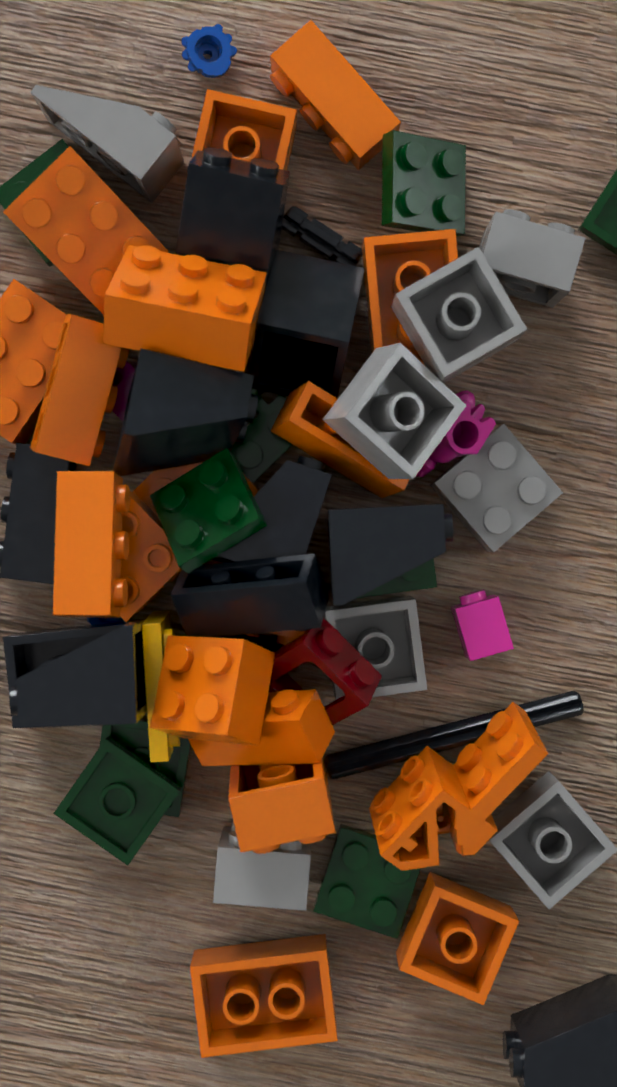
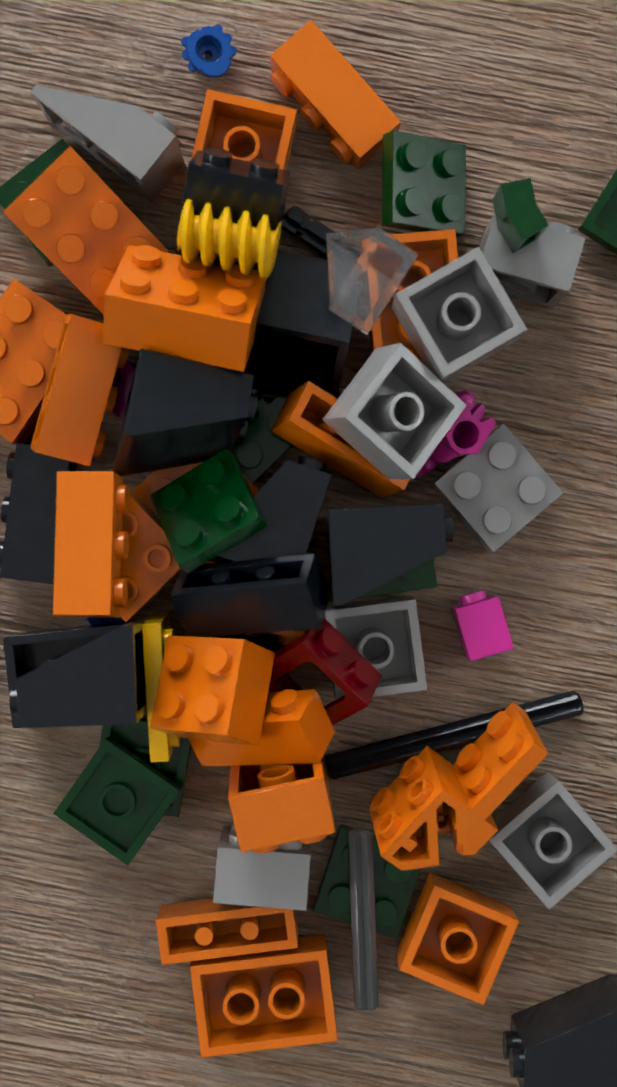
none -> orange brick [156,898,298,965]
none -> yellow piece [177,199,282,279]
none -> clear slope [326,228,419,335]
none -> dark grey axle [348,829,379,1011]
none -> dark green piece [492,178,549,253]

